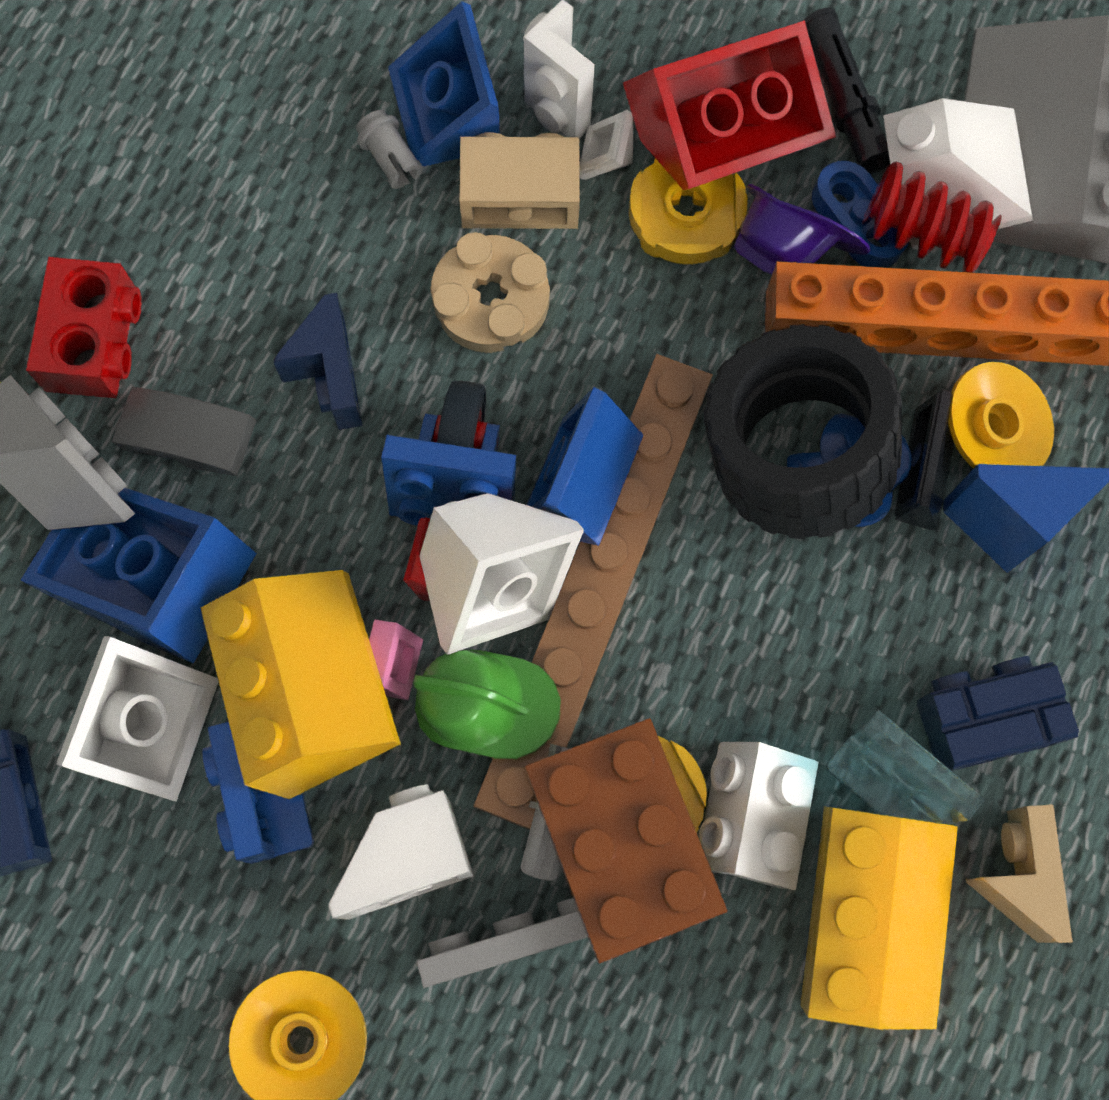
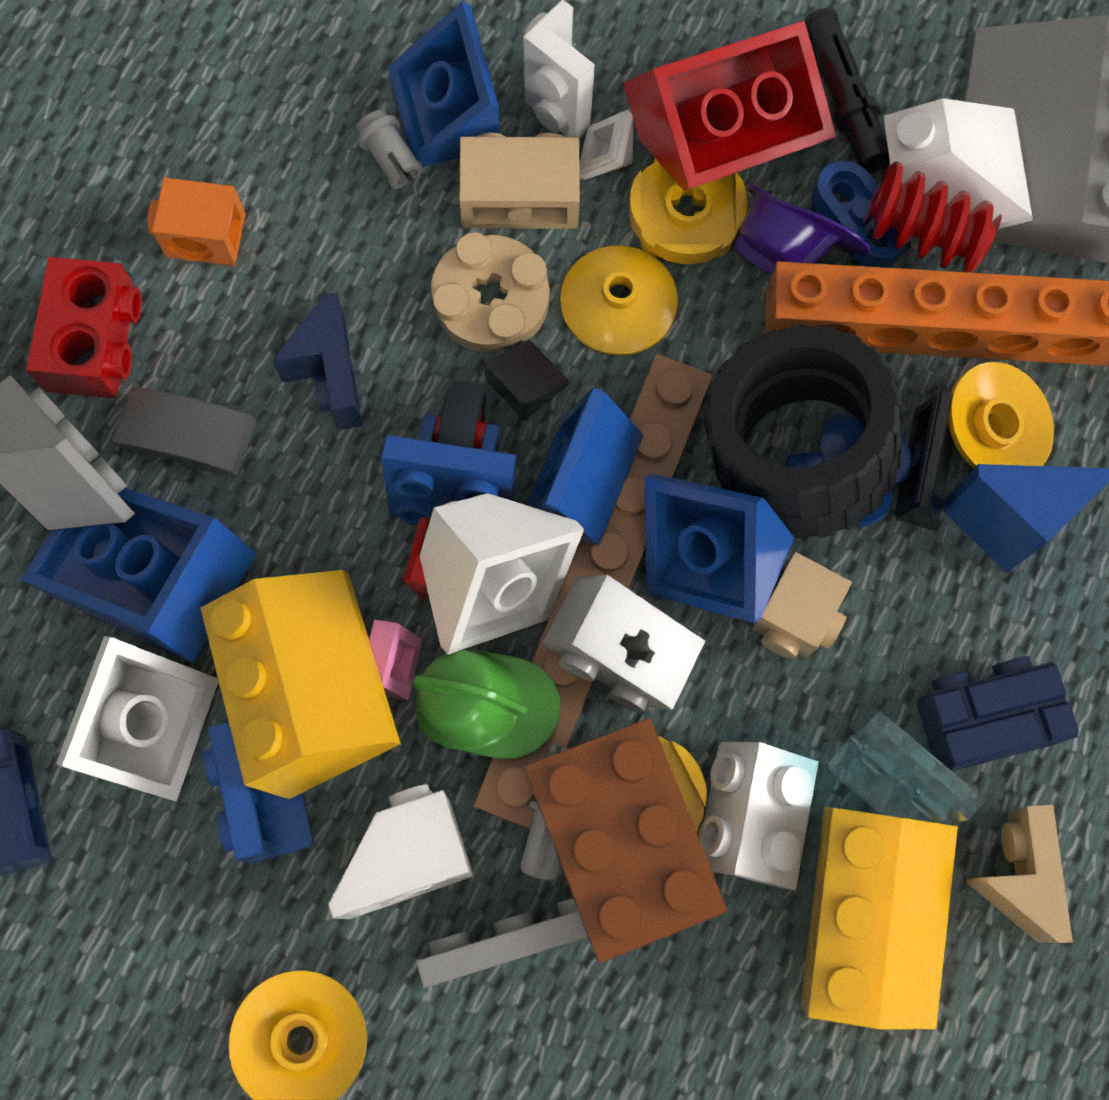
none -> orange brick [148,177,246,266]
none -> black slope [484,339,569,422]
none -> brick [542,575,705,713]
none -> yellow dish [560,245,678,356]
none -> blue slope [645,474,794,623]
none -> tan brick [752,552,852,659]

